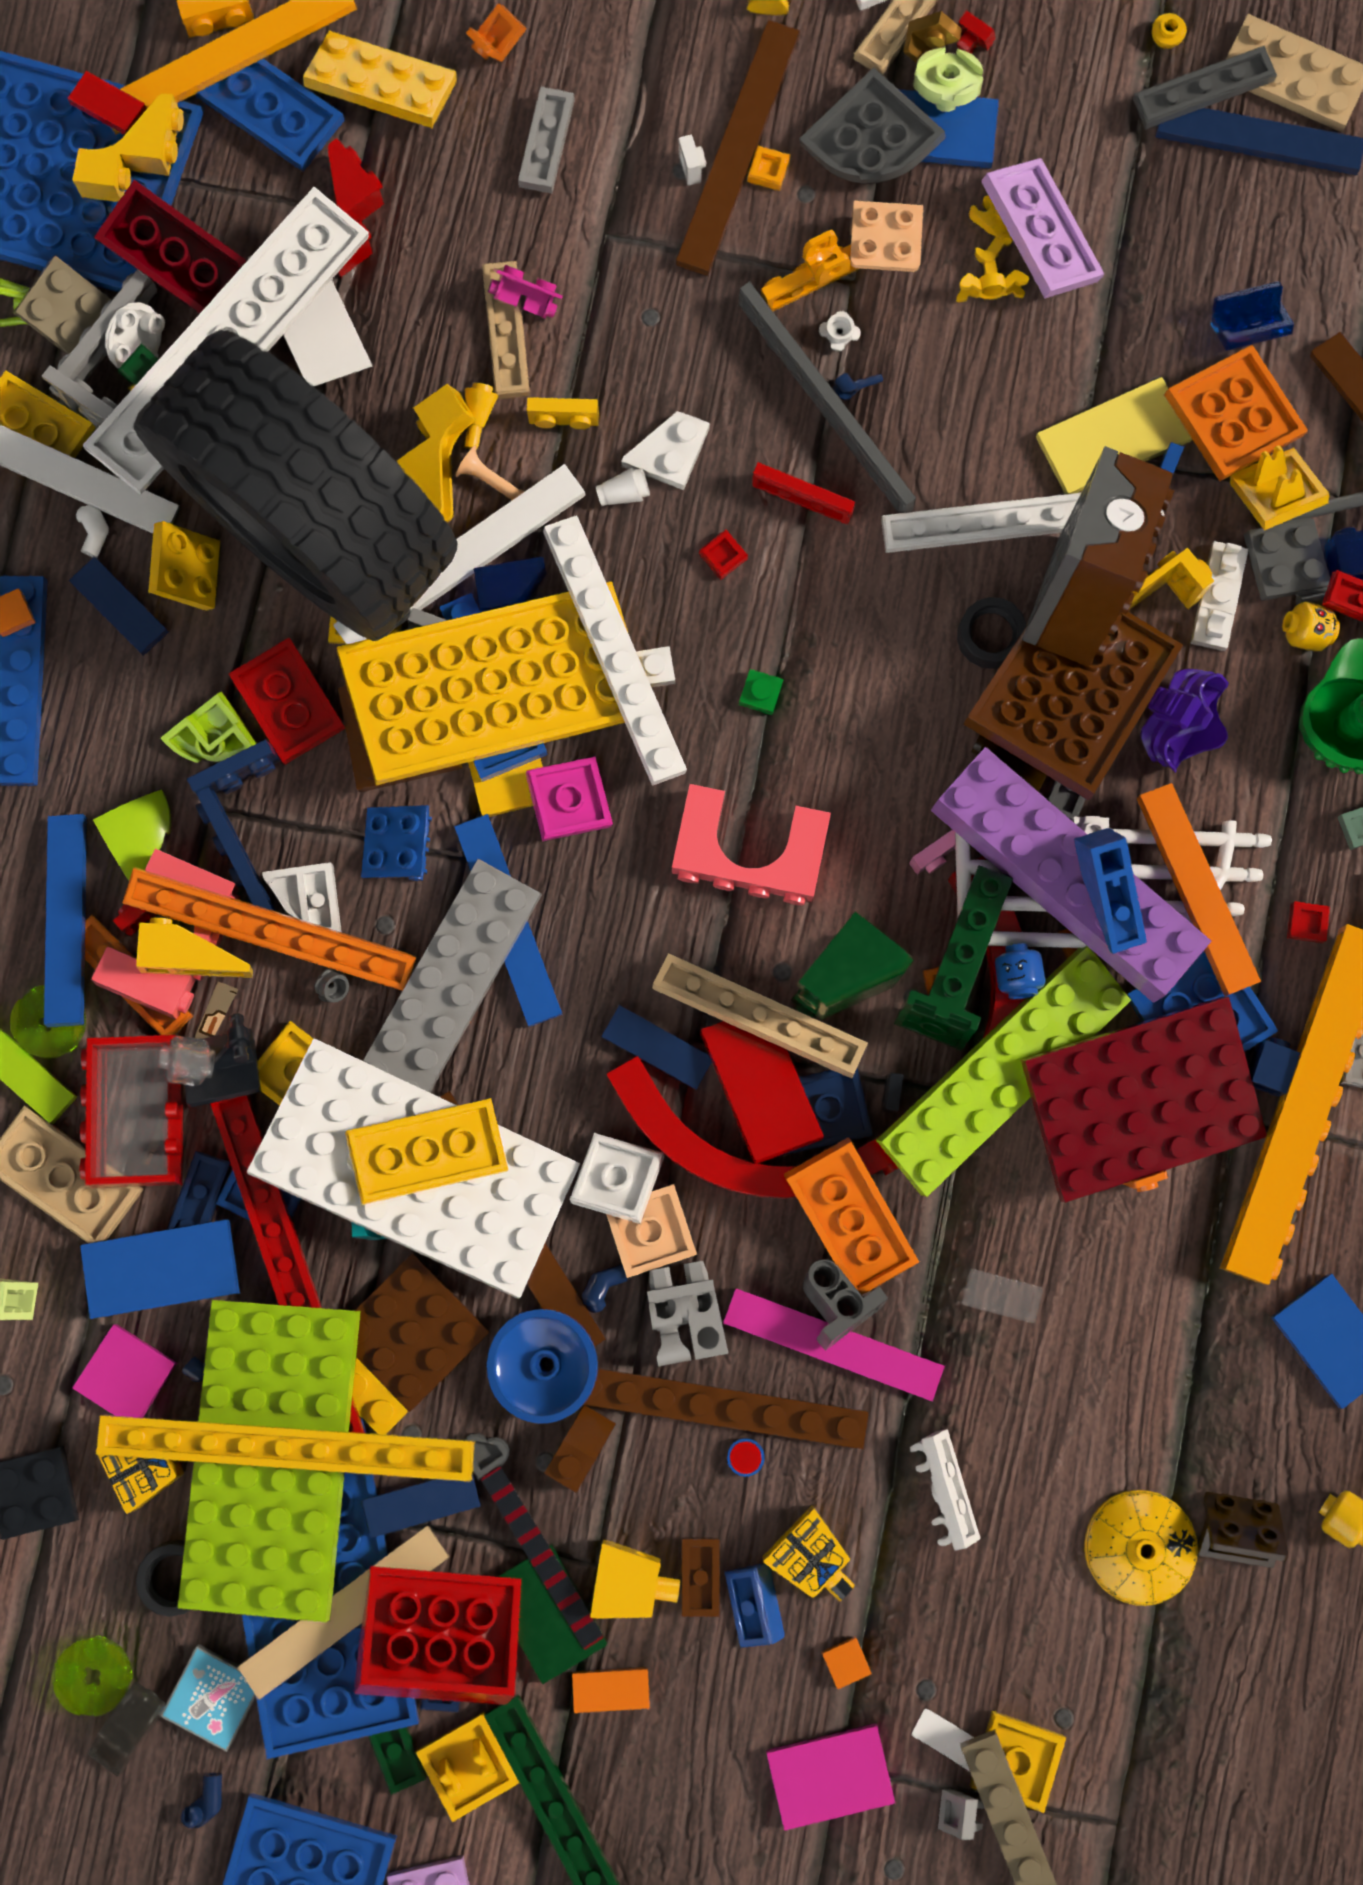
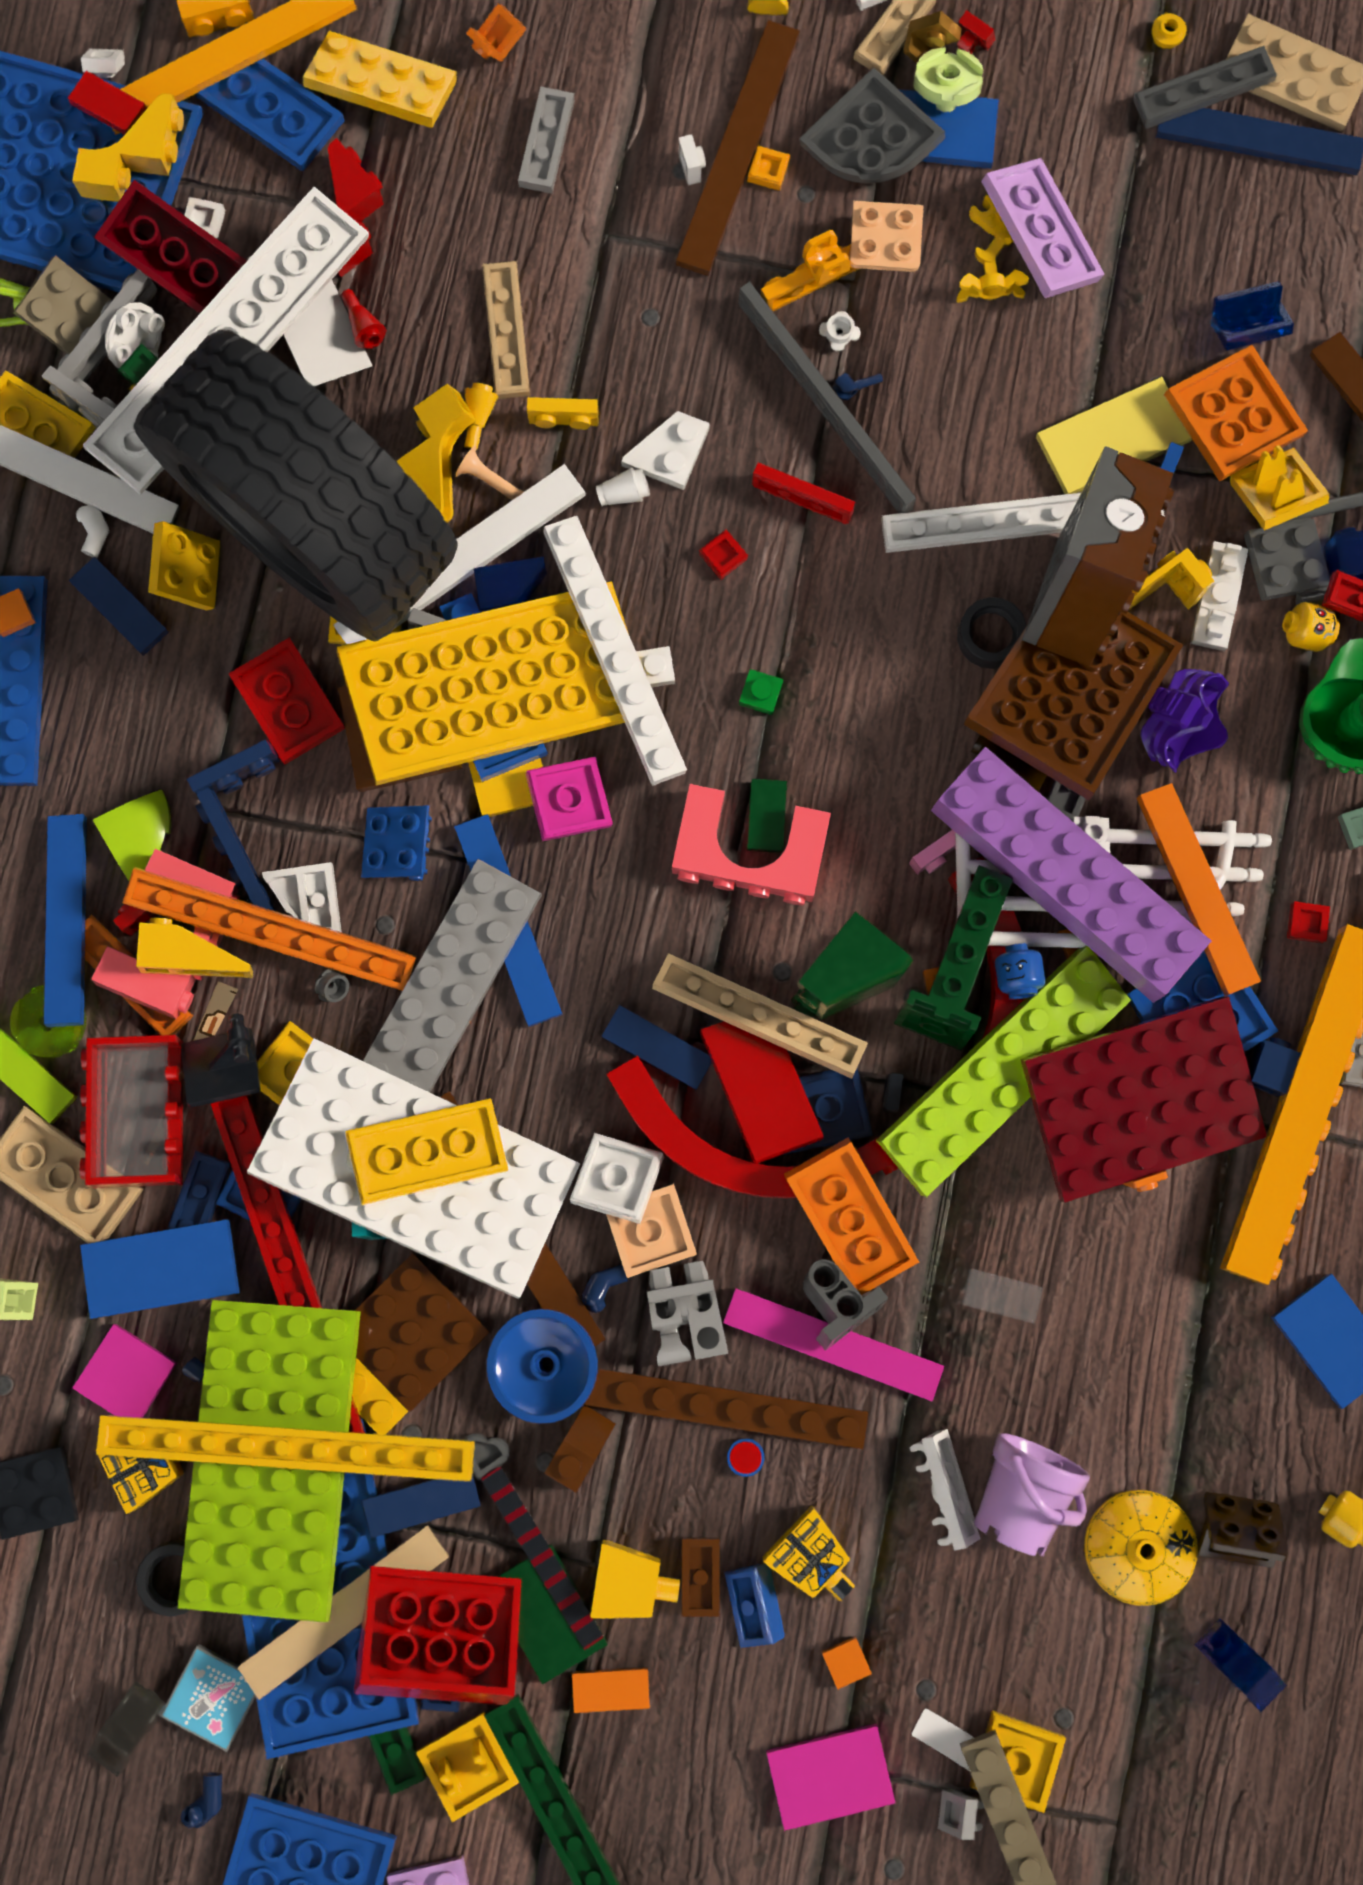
clear neon green plate [53,1635,134,1716] -> none
clear head [158,1036,215,1086] -> none
lime brick [161,692,256,764] -> none
dark pink hinge [488,265,563,319] -> none
blue slope [1074,828,1147,954] -> none
none -> white plate [81,49,125,78]
none -> white plate [184,197,226,239]
none -> red cone [340,289,386,349]
none -> dark green tile [747,779,787,853]
none -> lavender piece [974,1433,1090,1556]
none -> clear blue slope [1194,1618,1287,1713]

